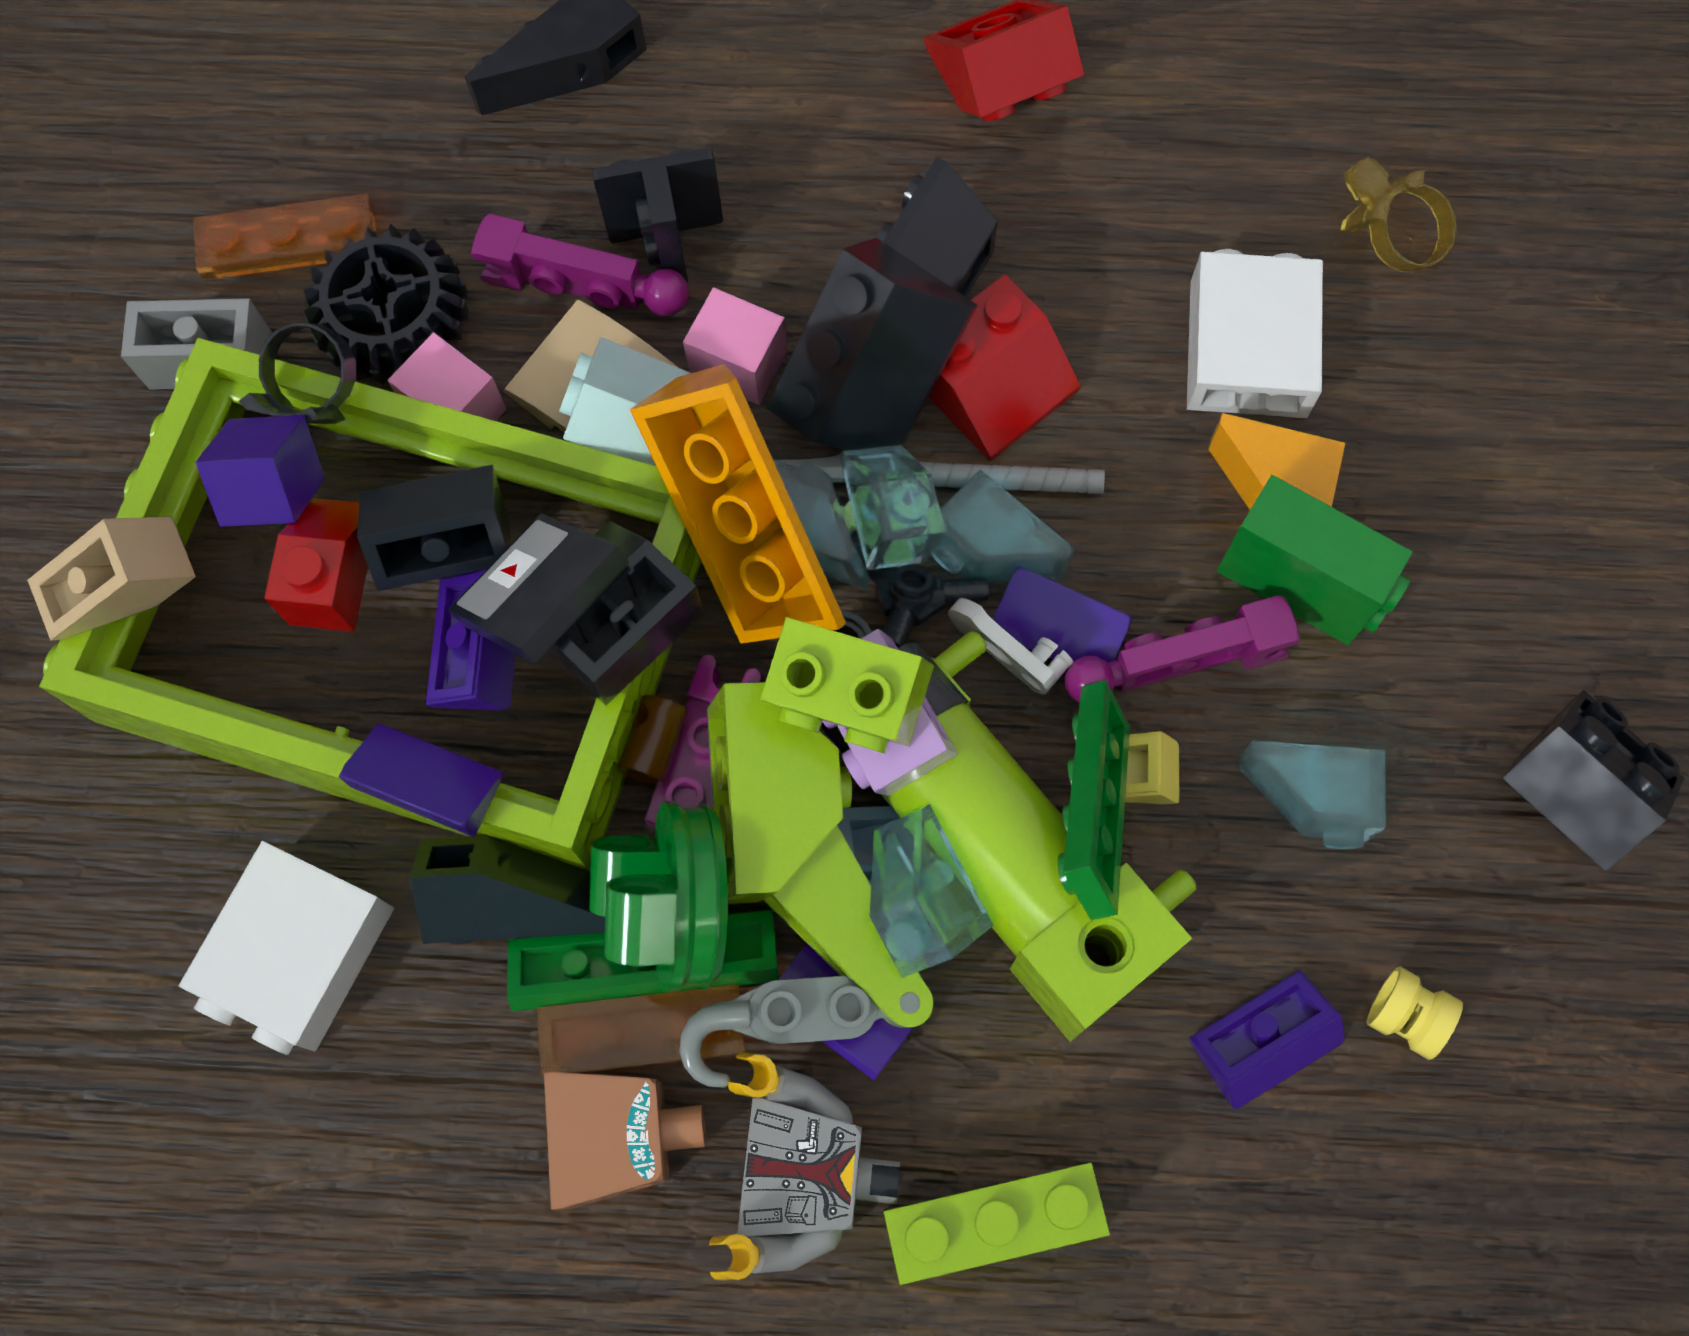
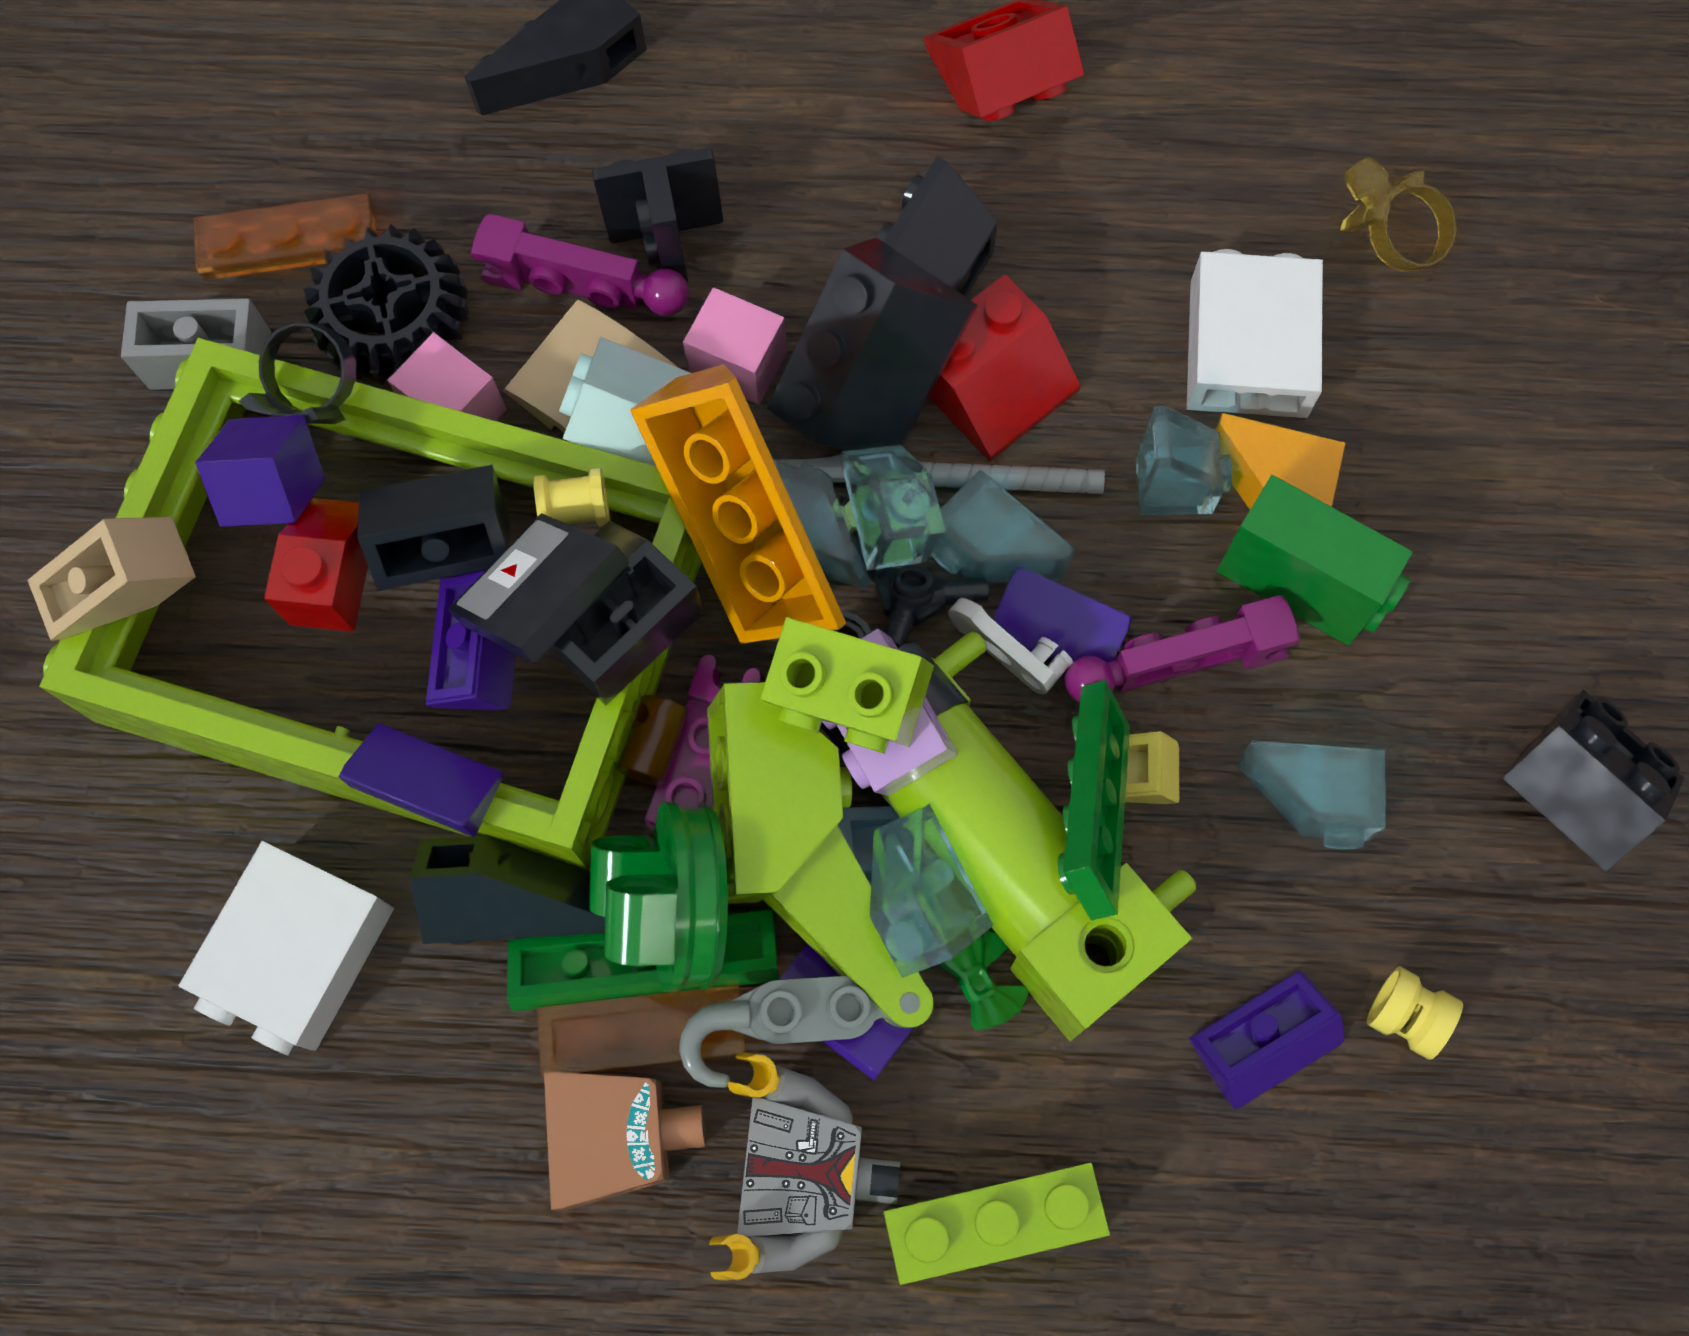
none -> light yellow bush [534,468,610,527]
none -> green piece [938,930,1028,1031]
none -> clear light blue slope [1135,406,1232,515]

